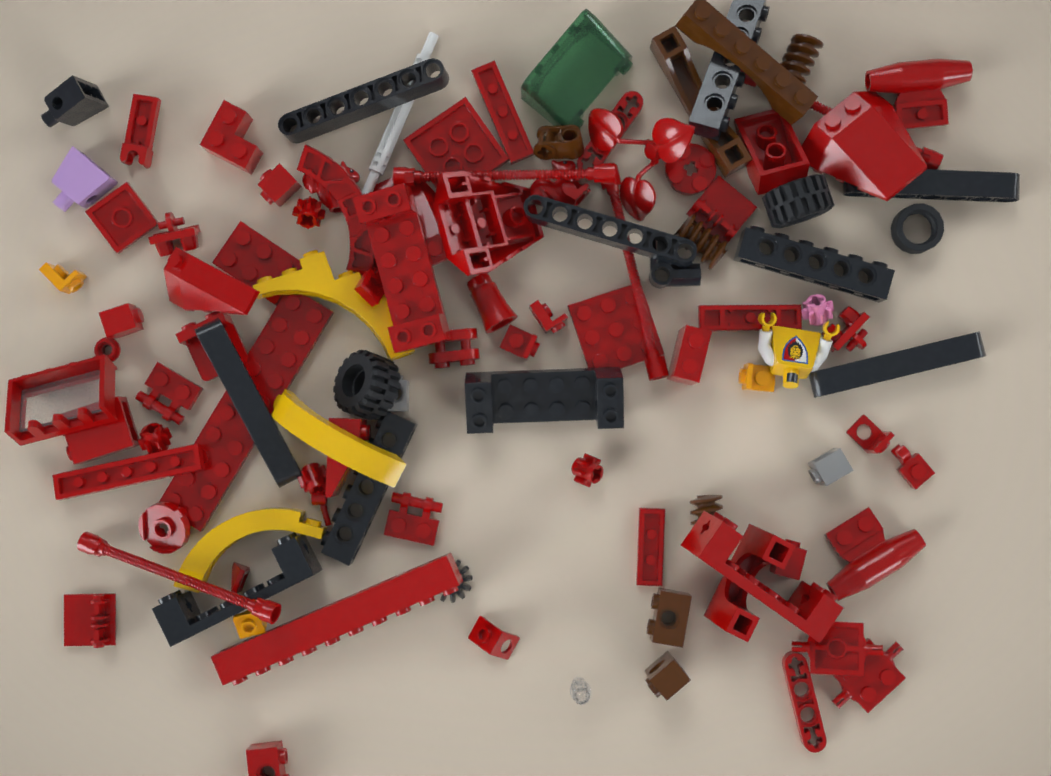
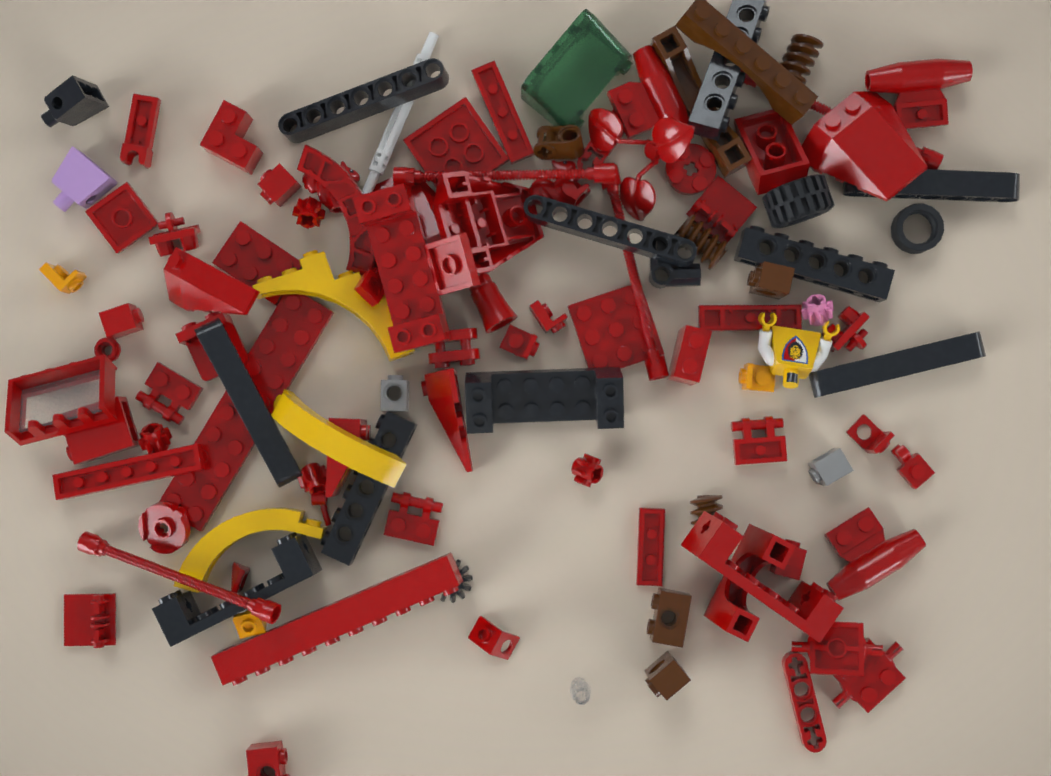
black tyre [333,350,401,421] -> none
none -> red wedge [421,368,473,472]
none -> plate [423,232,480,296]
none -> red plate [607,45,694,139]
none -> red plate [731,416,787,465]
none -> reddish brown brick [747,261,795,300]

